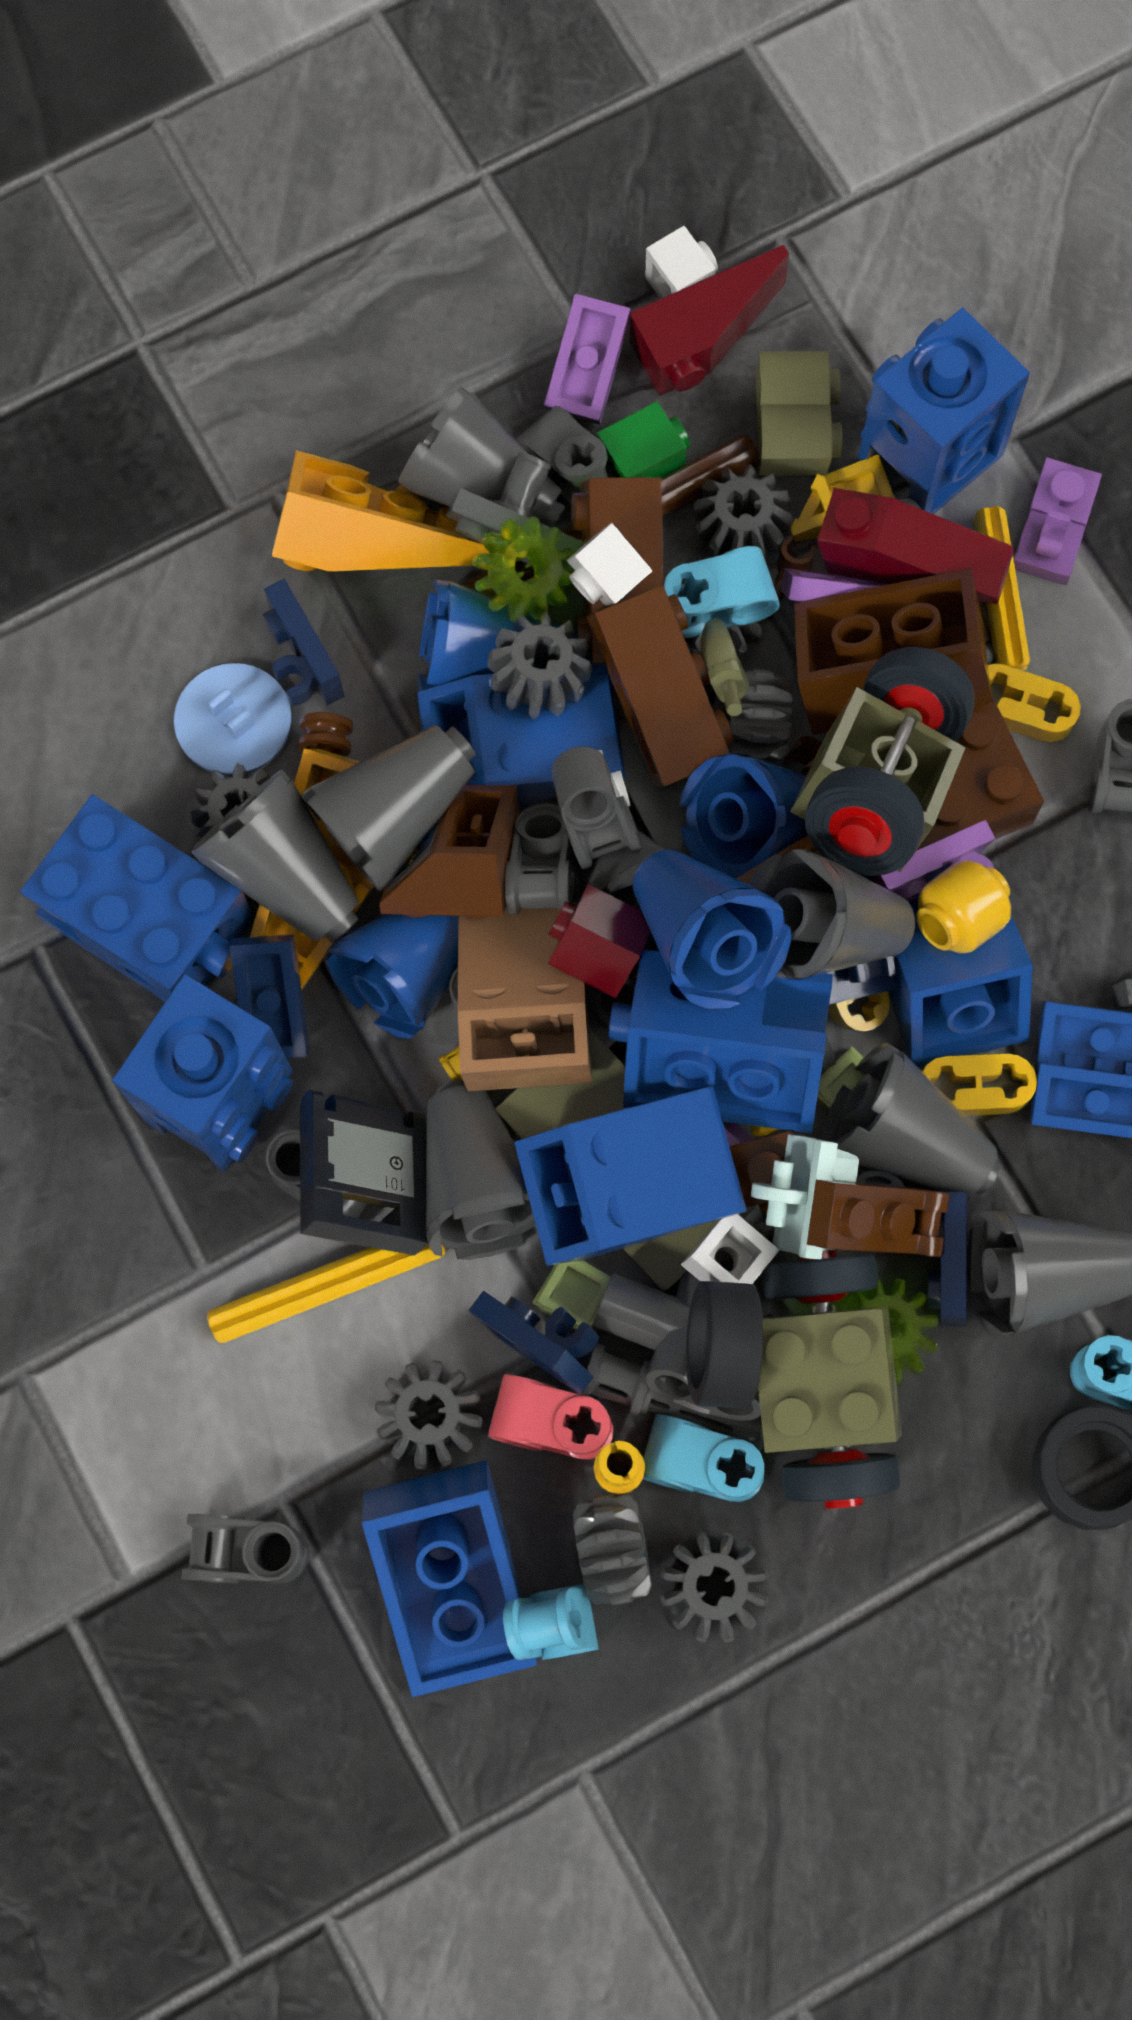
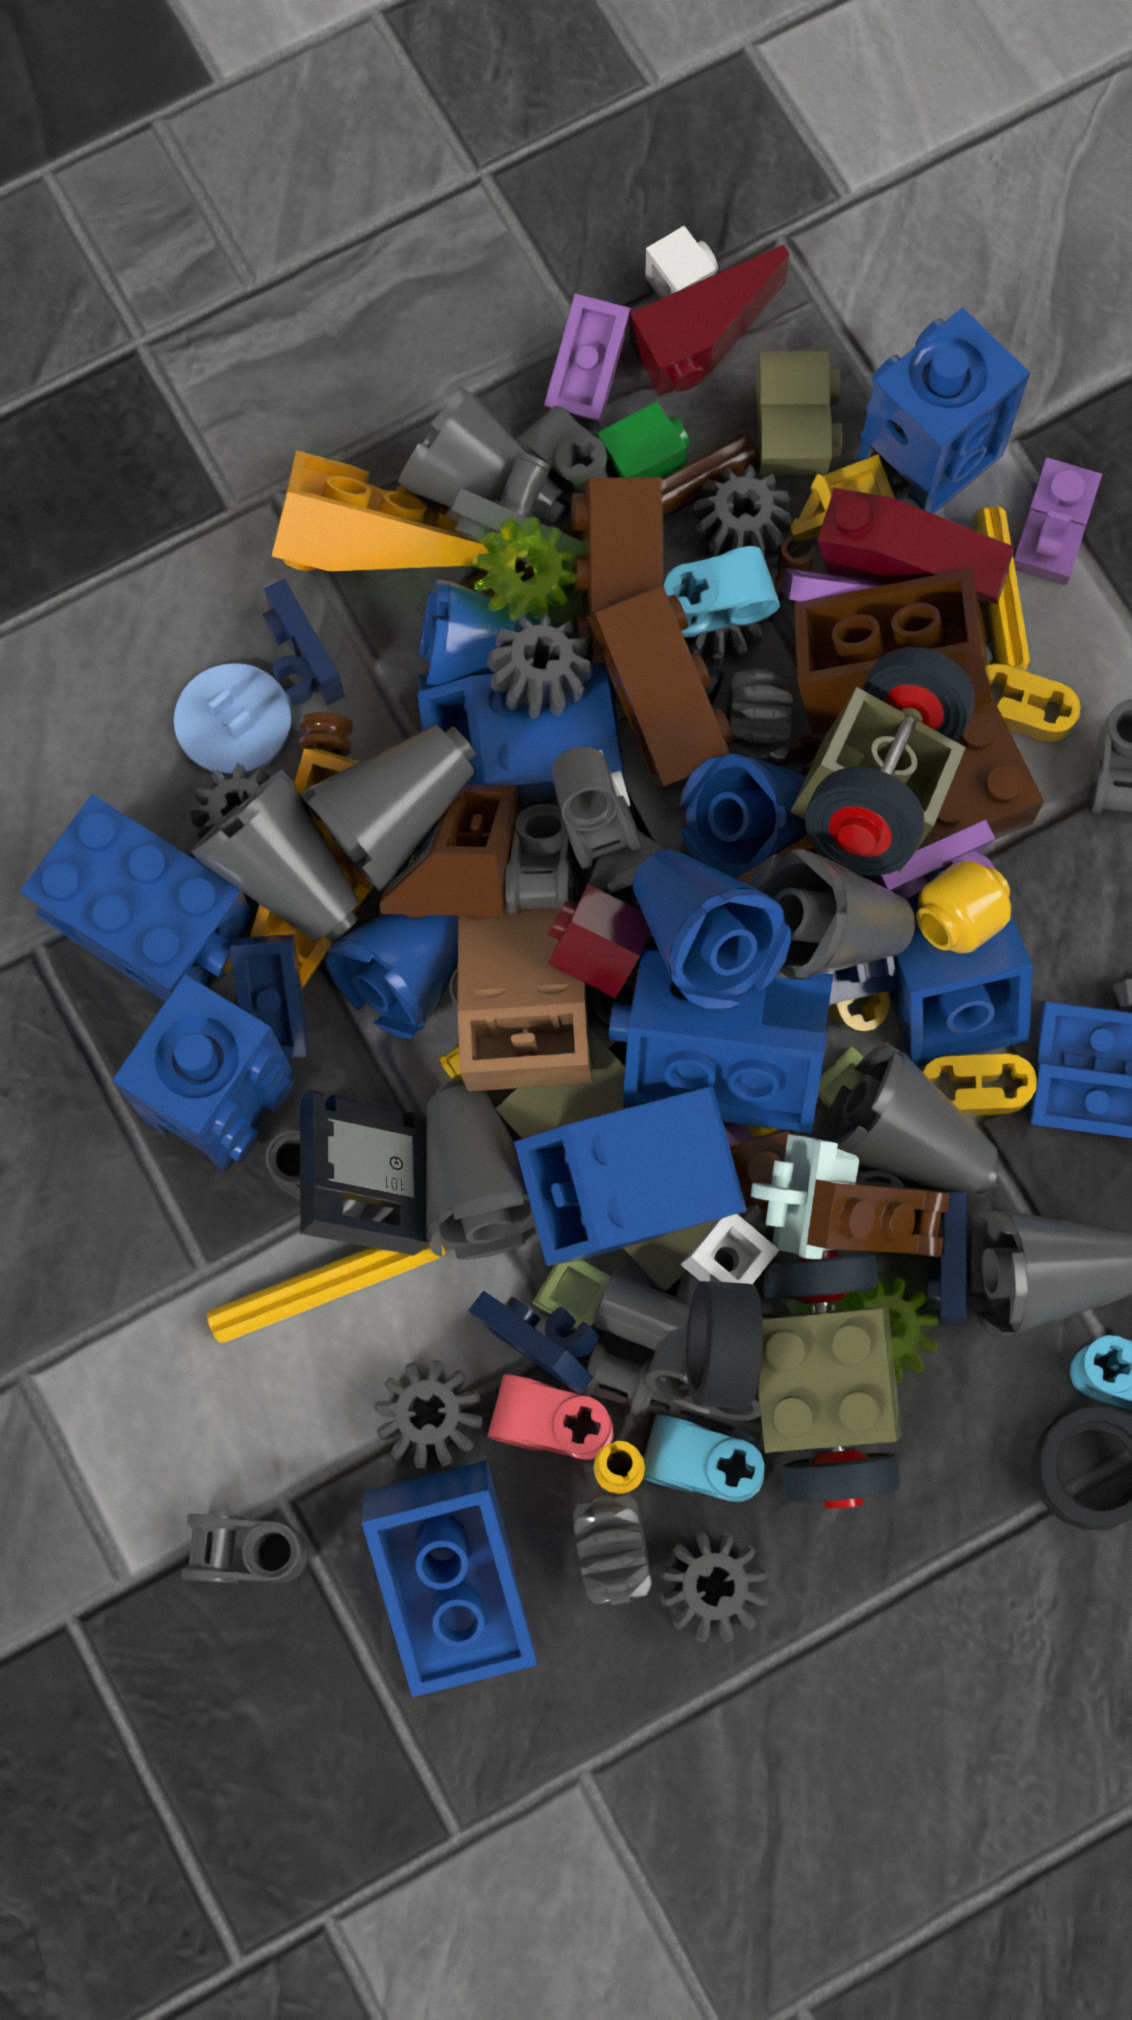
medium azure piece [503,1584,599,1660] -> none
white plate [567,523,652,607] -> none
olive hand [701,619,749,716] -> none

